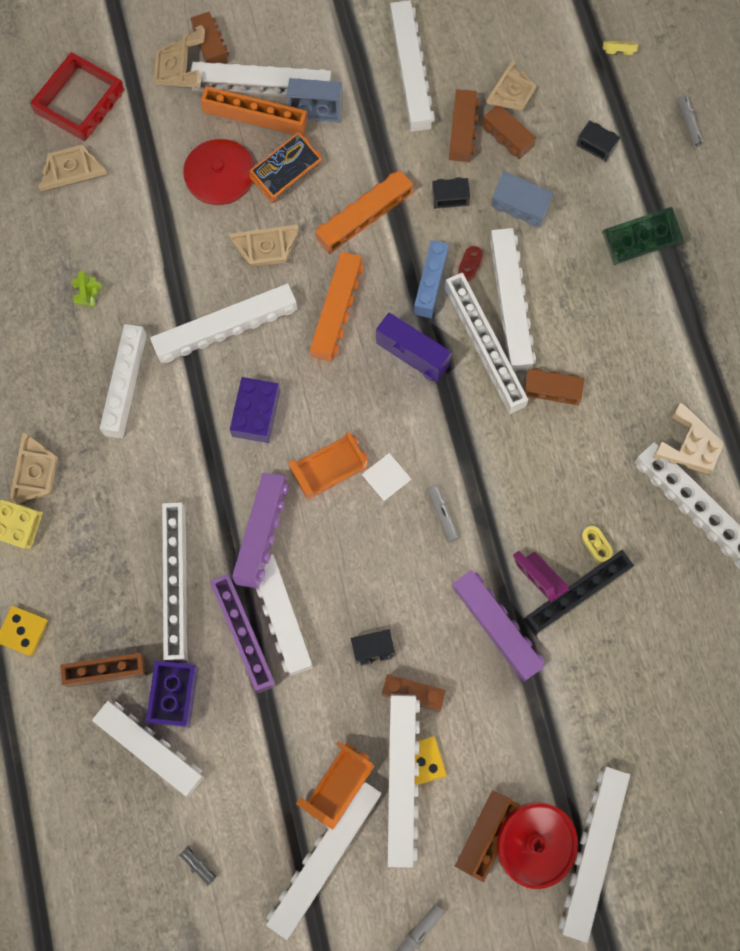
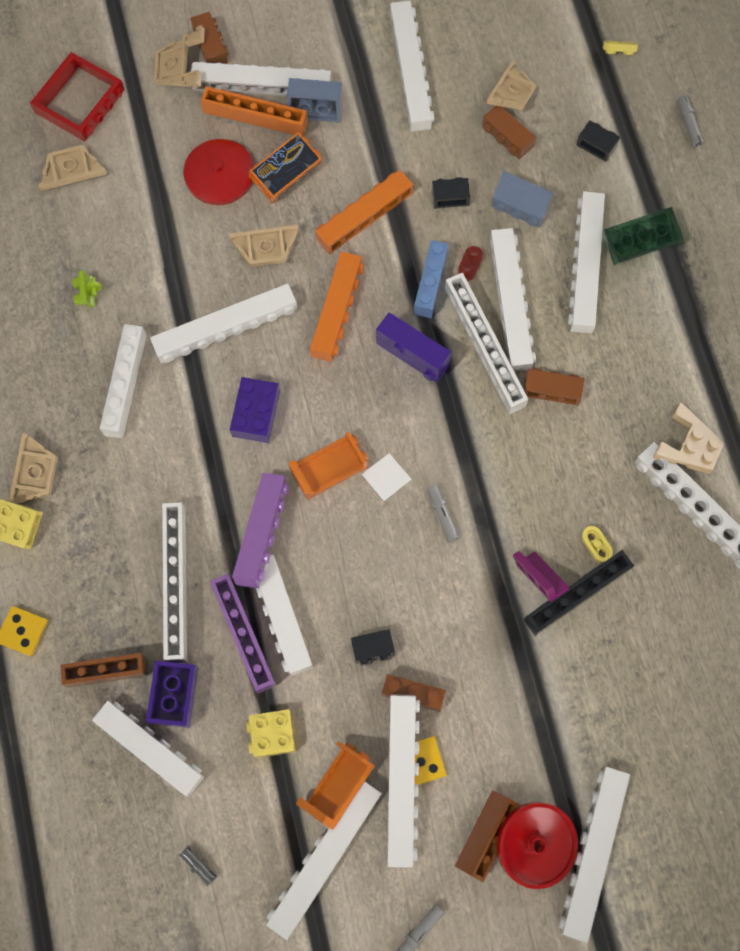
dark orange brick [449,89,480,162] -> none
medium lavender brick [452,570,545,682] -> none
none -> light yellow brick [246,710,296,758]
none -> white brick [568,191,605,334]

